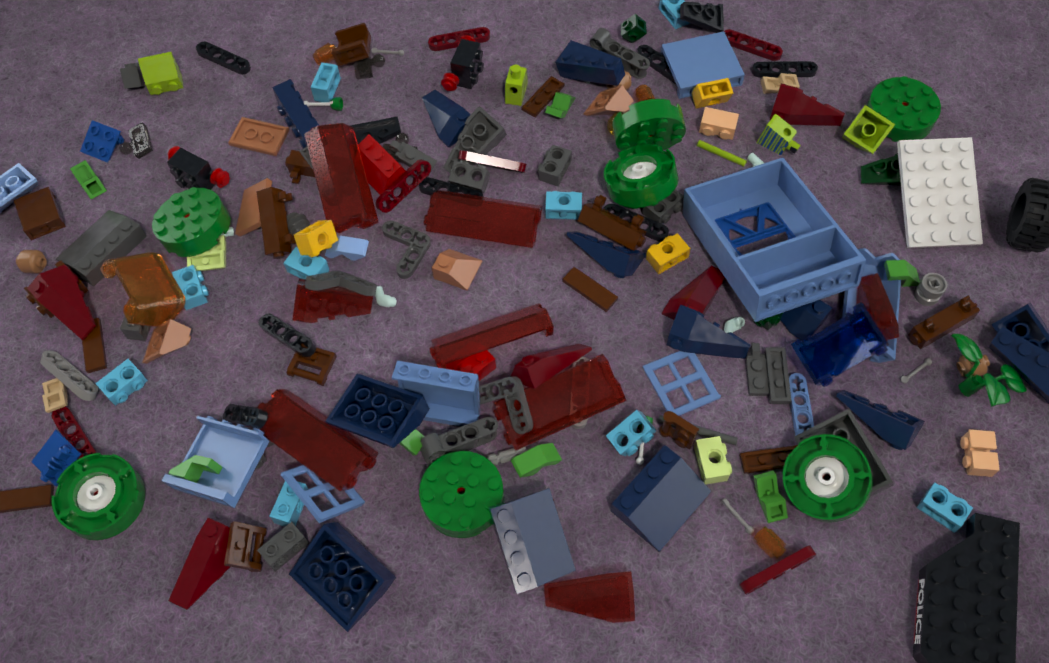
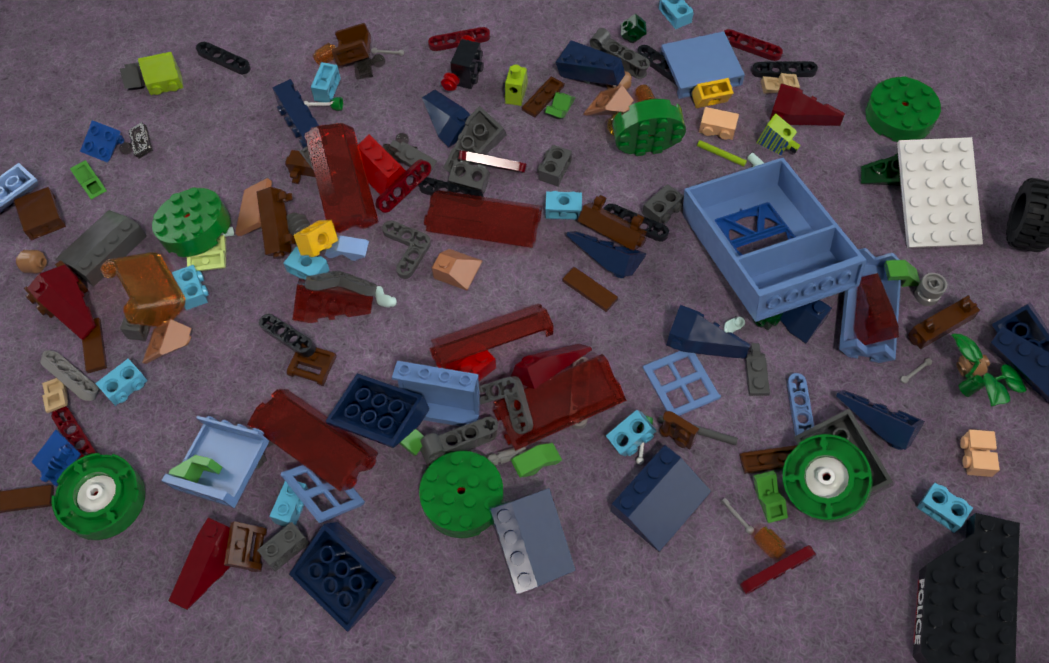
black brick [167,146,230,190] -> none
black beam [223,404,268,429] -> none
nougat tile [228,117,289,156] -> none
black wing [347,116,401,157] -> none
clear red wedge [544,571,635,623] -> none
green piece [604,144,679,209] -> none
yellow brick [646,233,691,274] -> none
dark red wedge [661,265,726,320] -> none
black wing [680,2,724,33] -> none
yellowish green brick [694,436,732,484] -> none
dark grey plate [764,348,792,404] -> none
clear blue windscreen [791,302,889,387] -> none
lime slope [842,105,895,154] -> none

